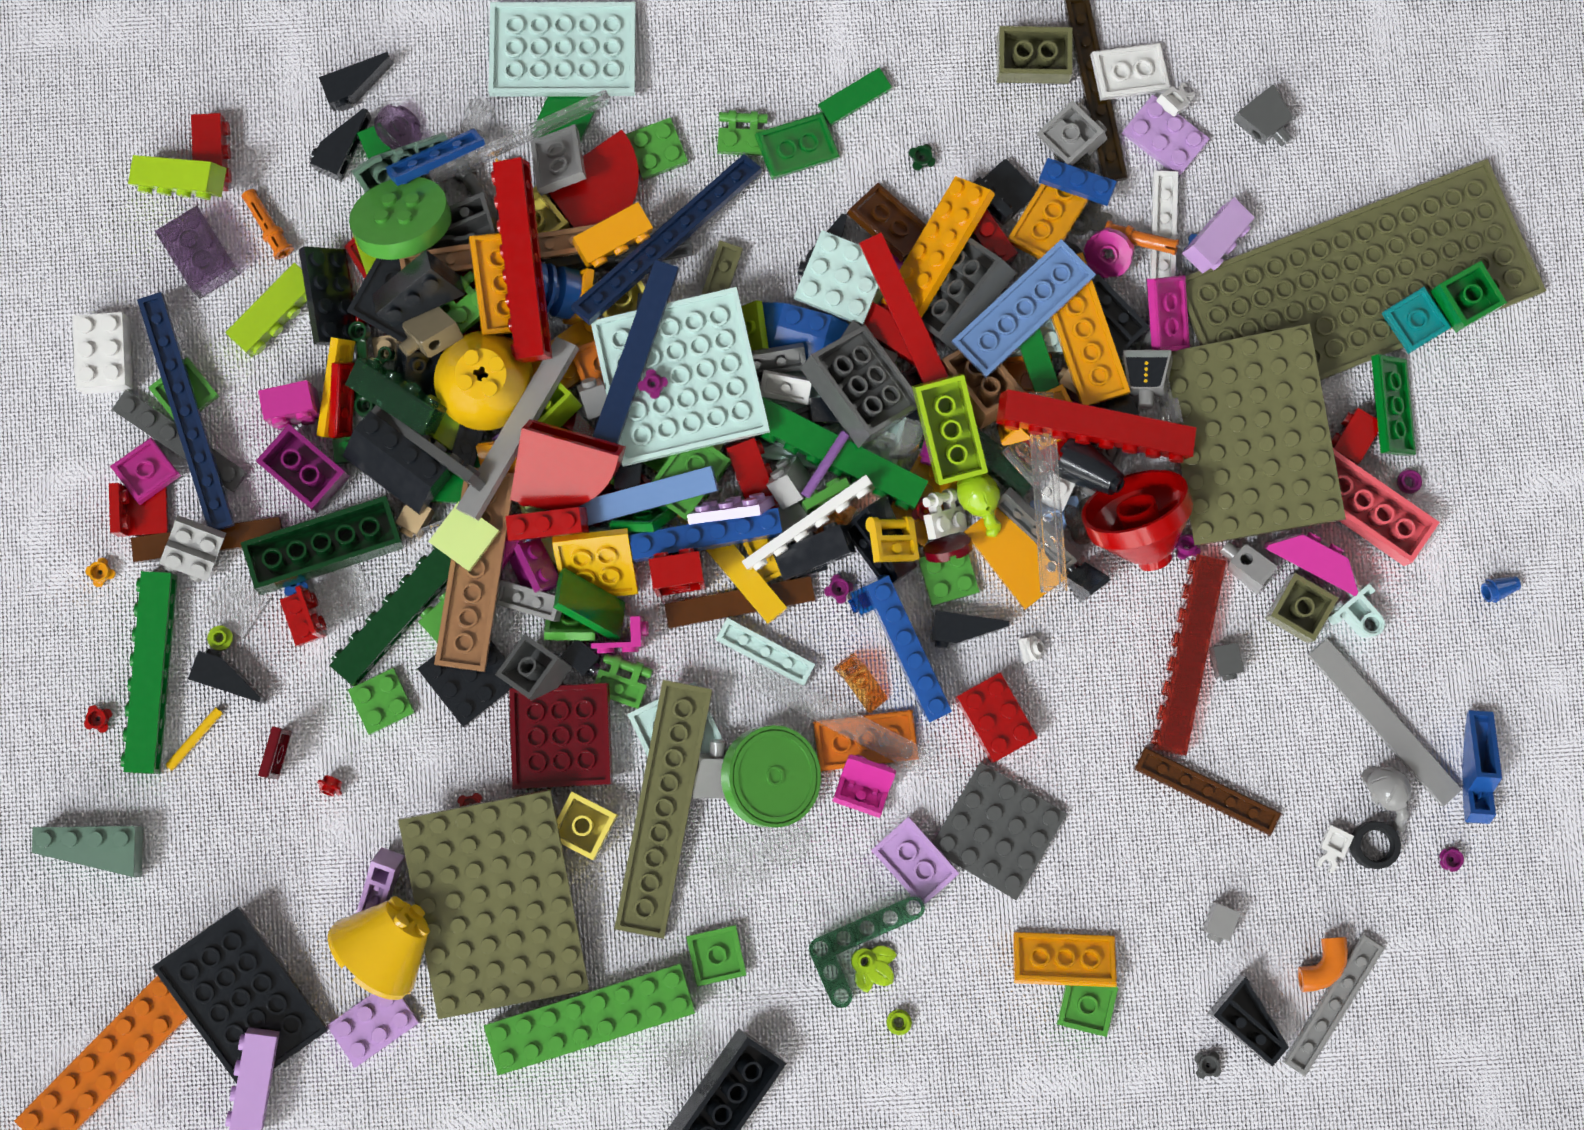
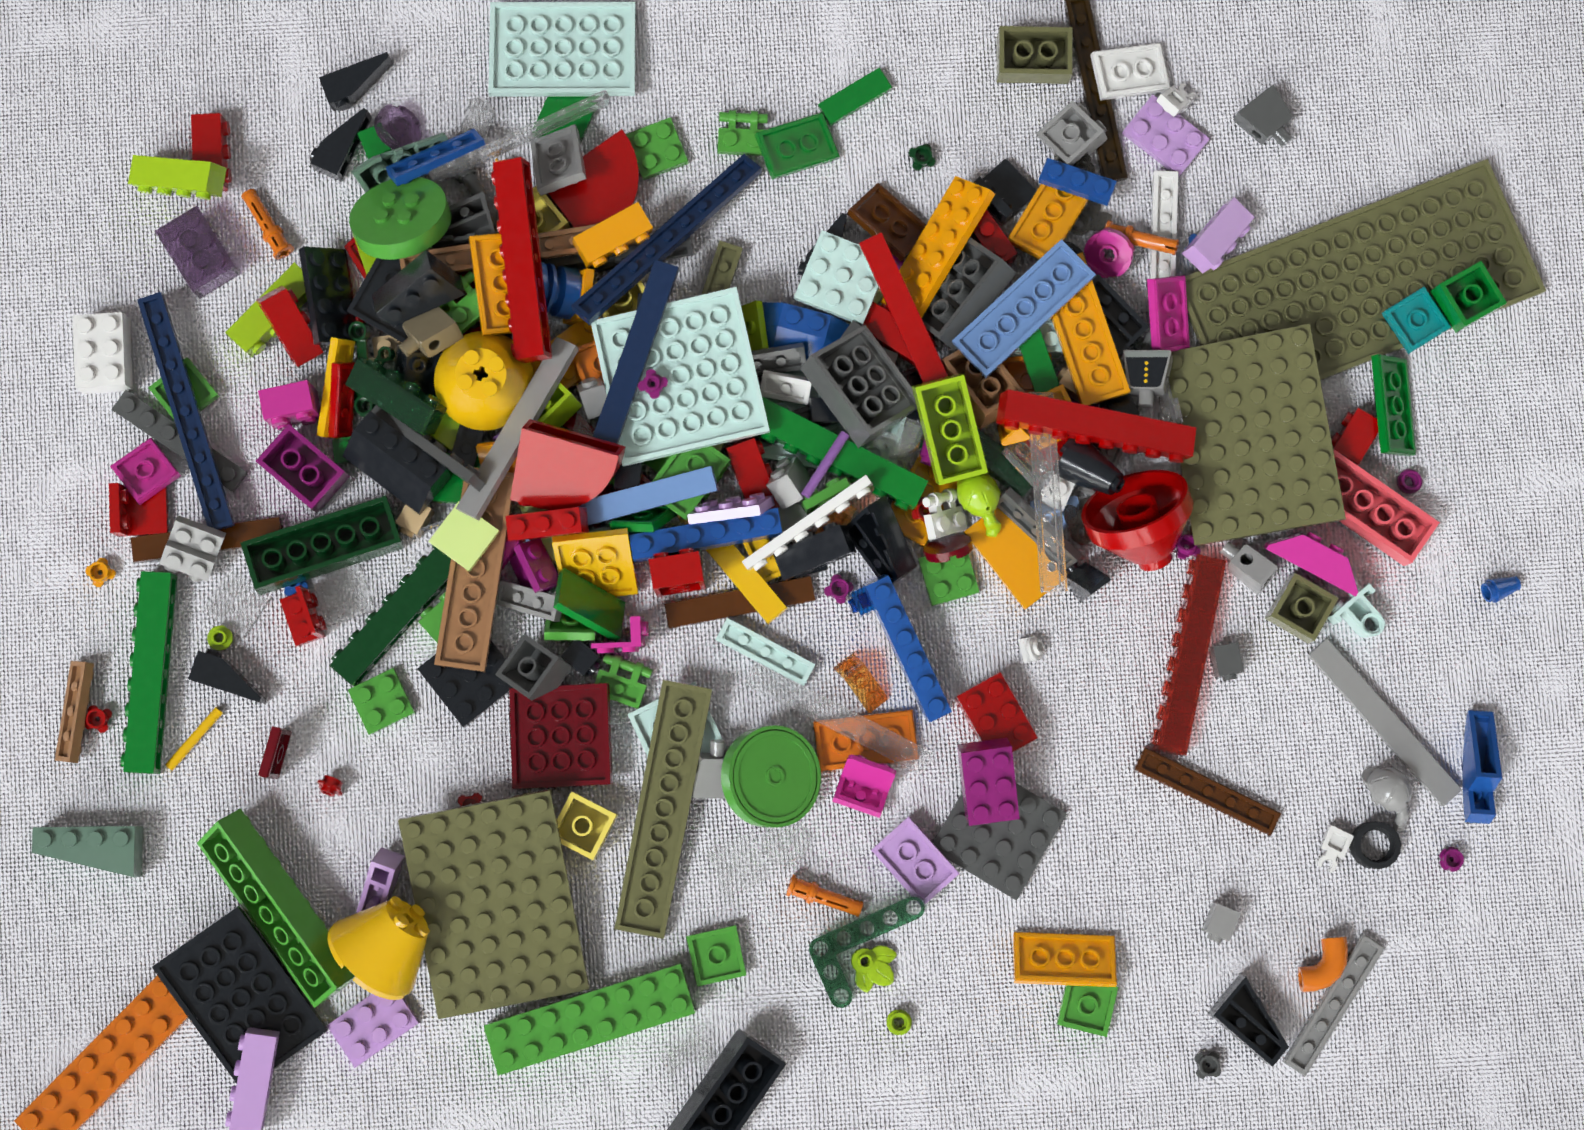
yellow plate [866,516,919,562] -> none
black slope [930,610,1010,649] -> none
none -> medium nougat plate [55,661,94,763]
none -> bright green brick [197,808,356,1008]
none -> red brick [256,285,324,367]
none -> orange pin [786,874,863,917]
none -> magenta brick [957,738,1020,826]

